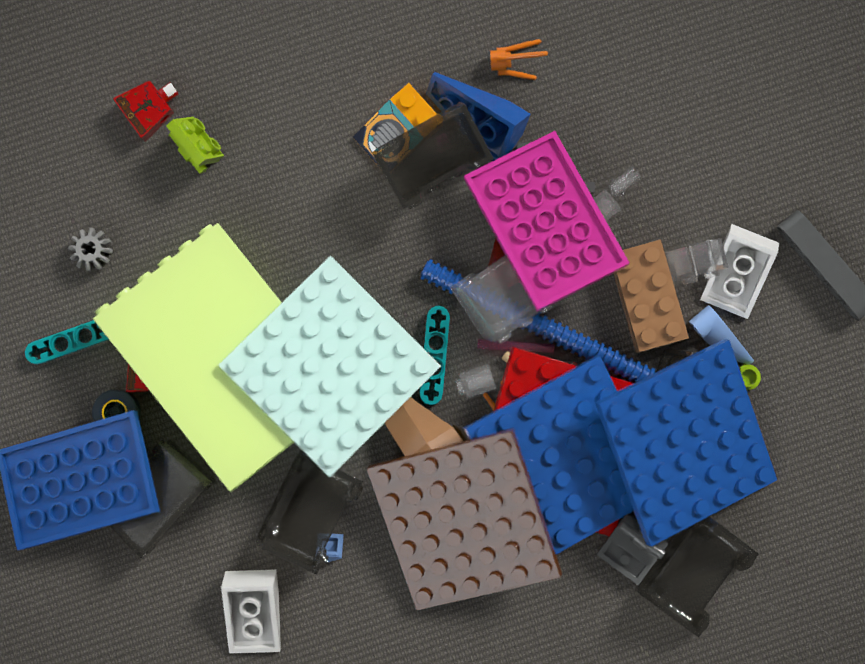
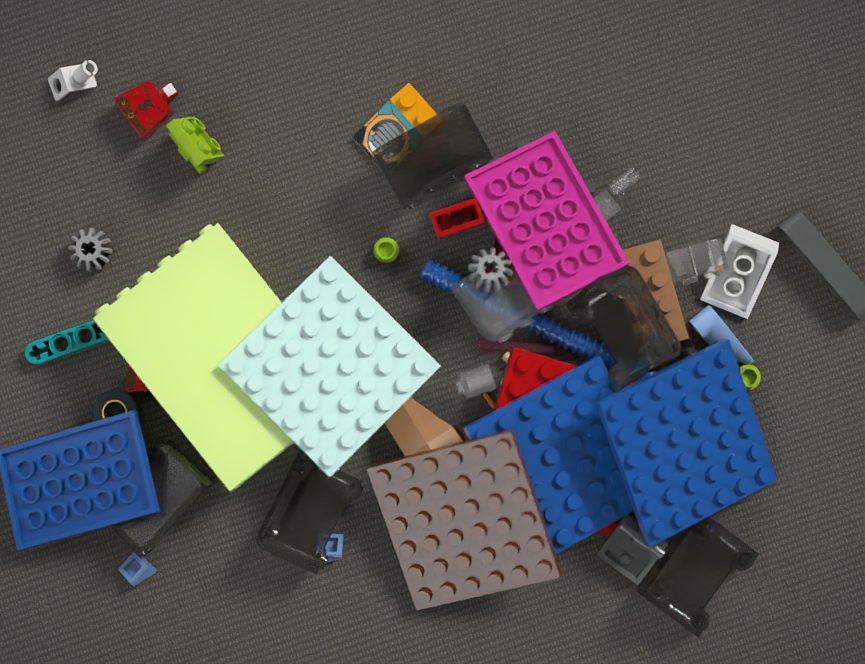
white slope [221,570,281,653] -> none
teal beam [420,306,450,405] -> none
blue wedge [426,72,530,161] -> none
orange plant [490,39,548,80] -> none
none -> white bracket [48,60,98,101]
none -> medium blue slope [118,551,157,586]
none -> lime plate [374,237,399,263]
none -> red torso [430,198,485,240]
none -> light grey gear [468,248,513,293]
none -> clear smoke windscreen [565,266,681,392]

